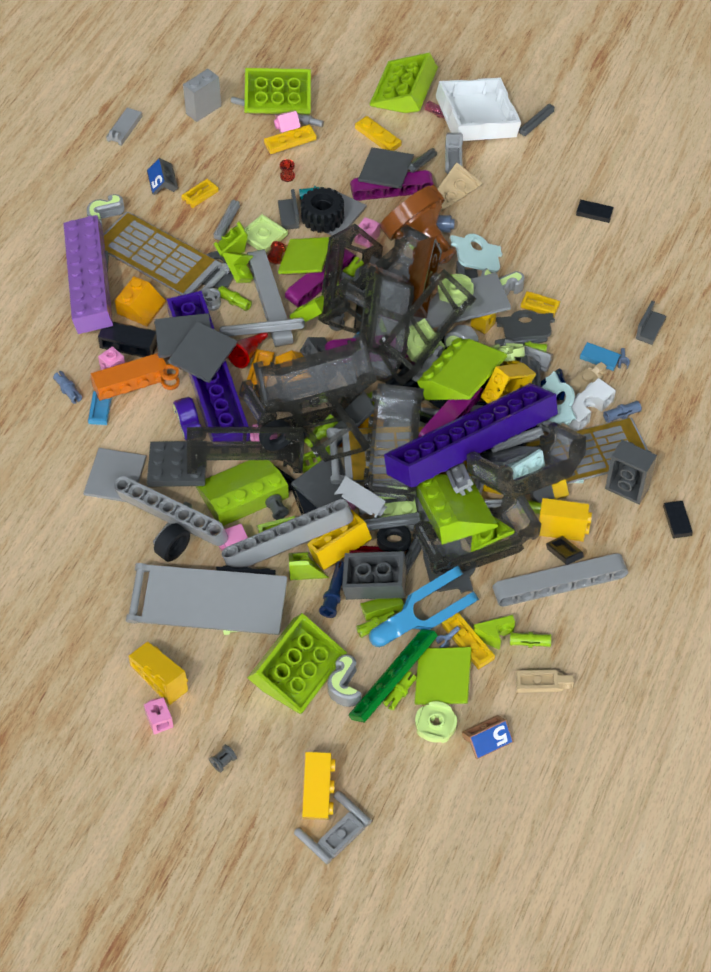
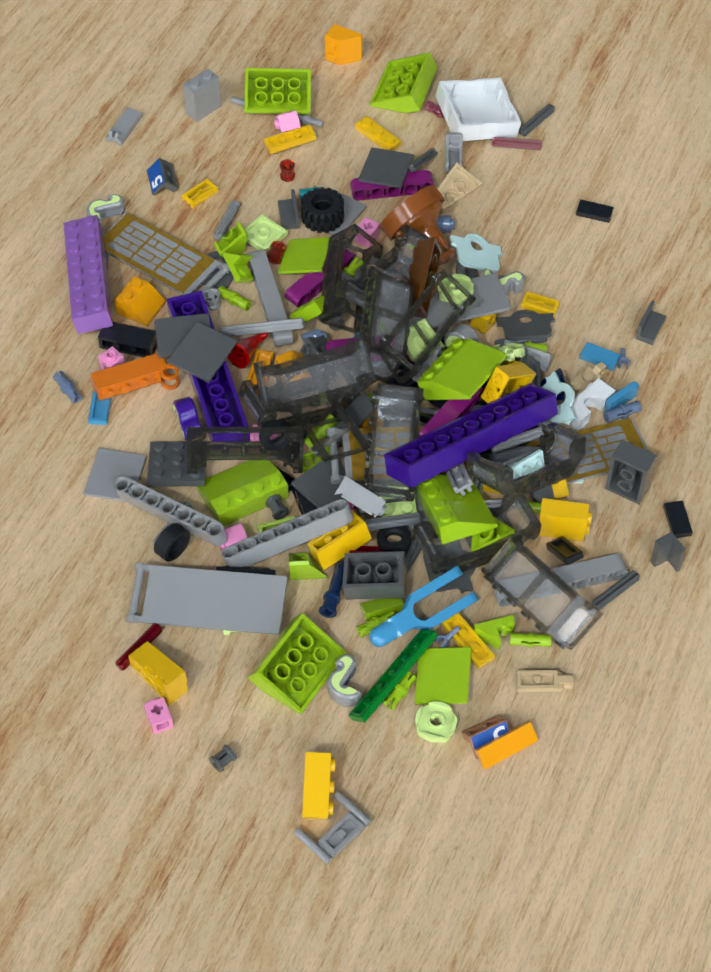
none -> dark red axle [115,623,162,671]
none -> sand blue arm [301,329,328,342]
none -> light orange slope [325,24,363,65]
none -> light orange tile [475,721,539,769]
none -> windscreen [481,534,603,650]
none -> axle [492,137,542,150]
none -> dark grey axle [592,571,640,611]
none -> dark azure tile [605,381,639,411]
none -> dark grey panel [650,532,686,572]

